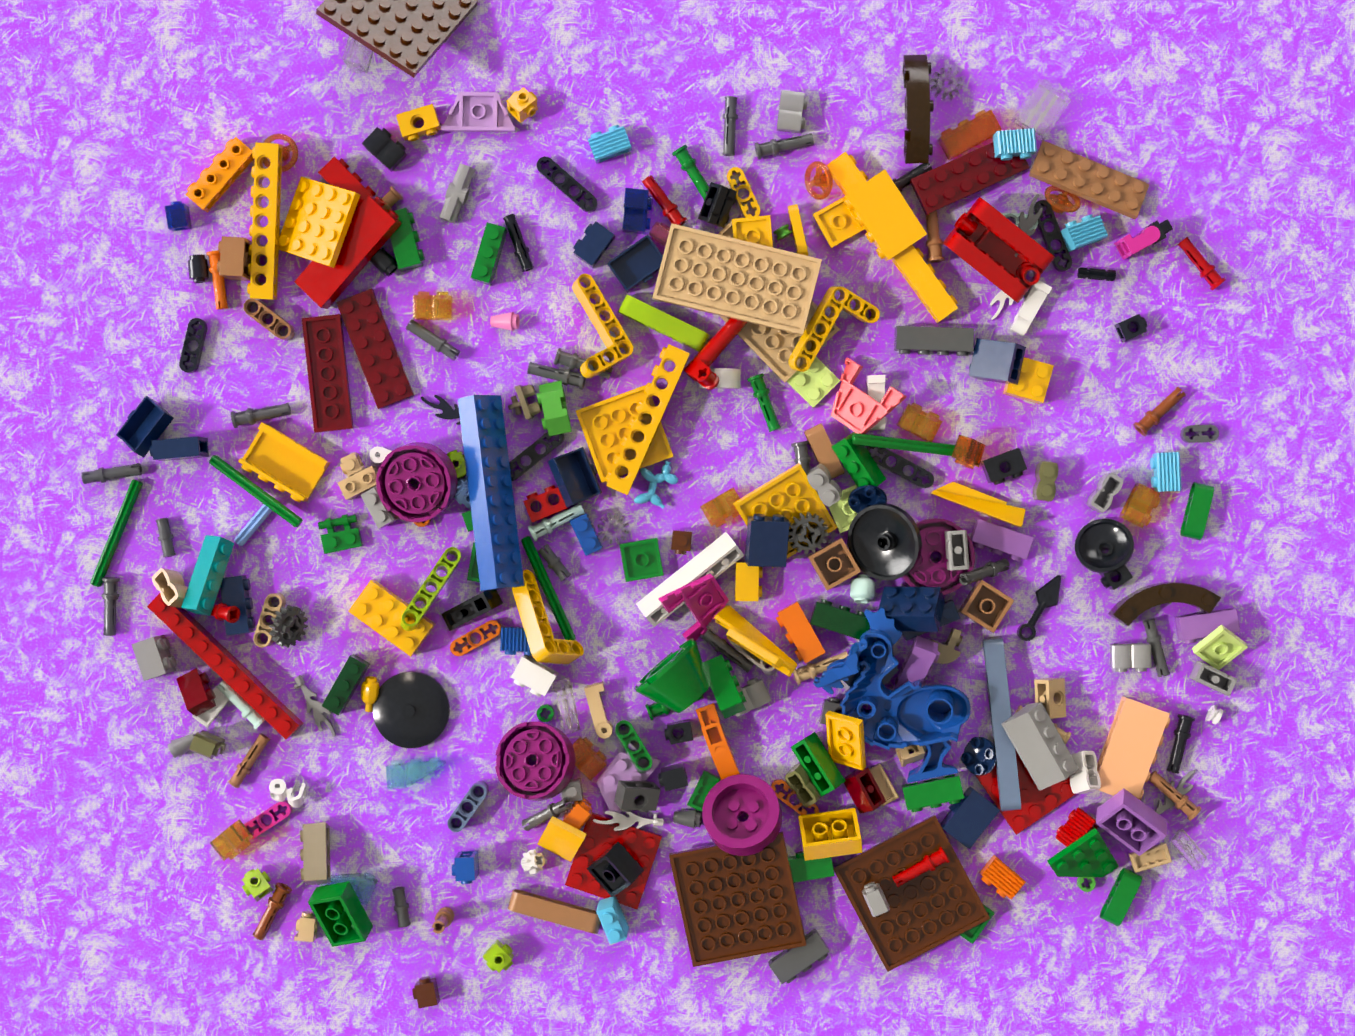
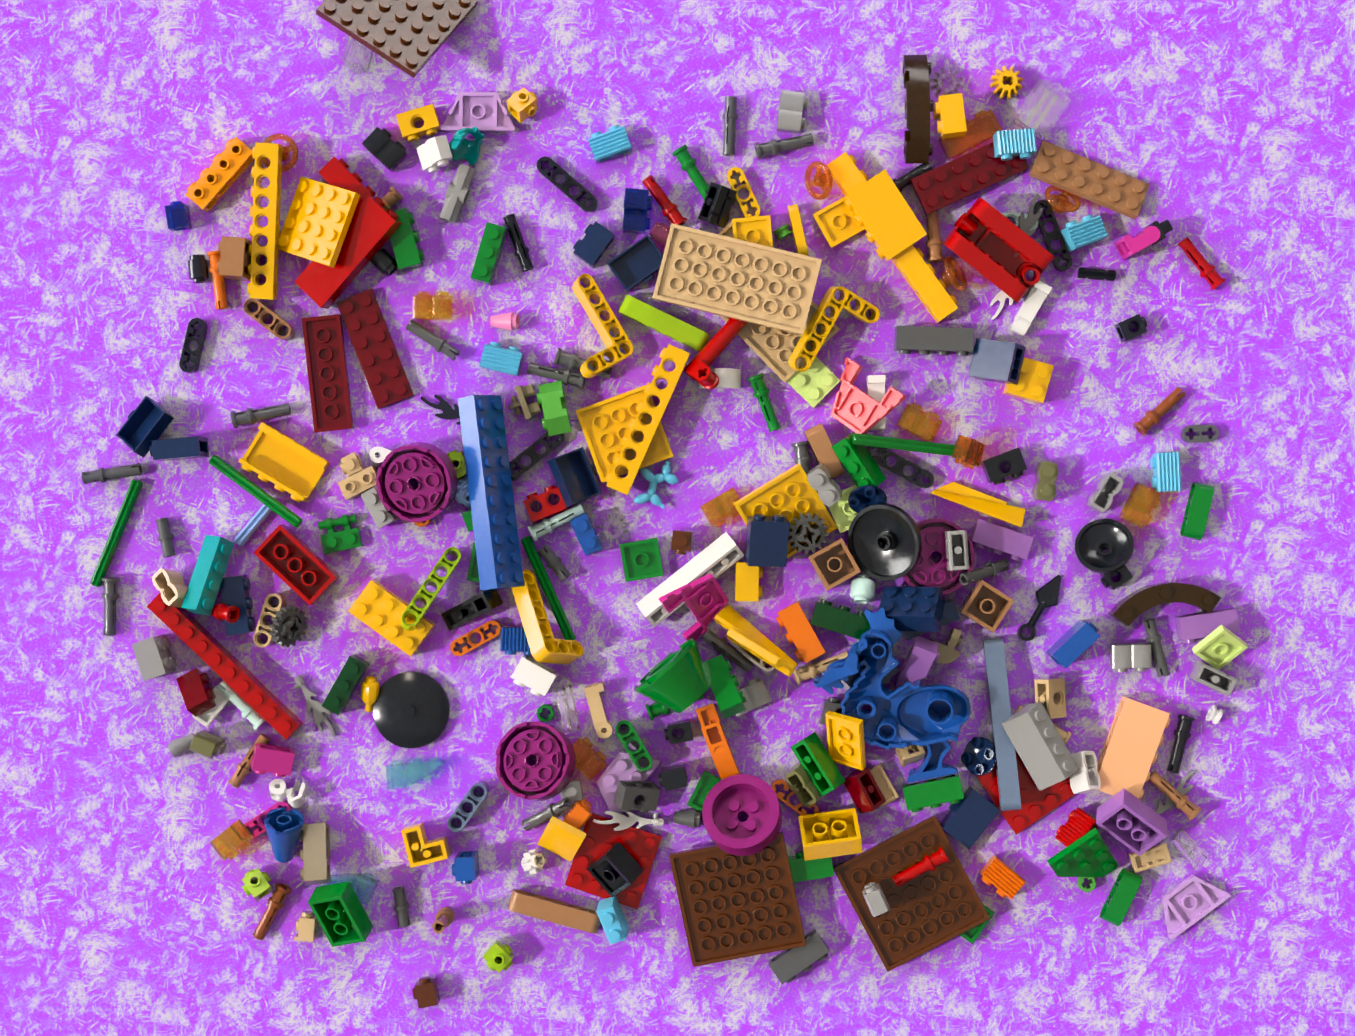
none -> dark pink brick [251,743,295,777]
none -> red brick [254,525,340,606]
none -> blue cone [264,808,304,863]
none -> yellow brick [401,822,451,868]
none -> white brick [417,135,453,173]
none -> teal helmet [449,127,485,166]
none -> medium azure brick [479,342,524,376]
none -> yellow brick [933,93,967,139]
none -> clear orange piece [941,256,967,292]
none -> yellow gear [990,66,1023,99]
none -> blue brick [1046,621,1100,669]
none -> lavender wing [1161,875,1231,940]

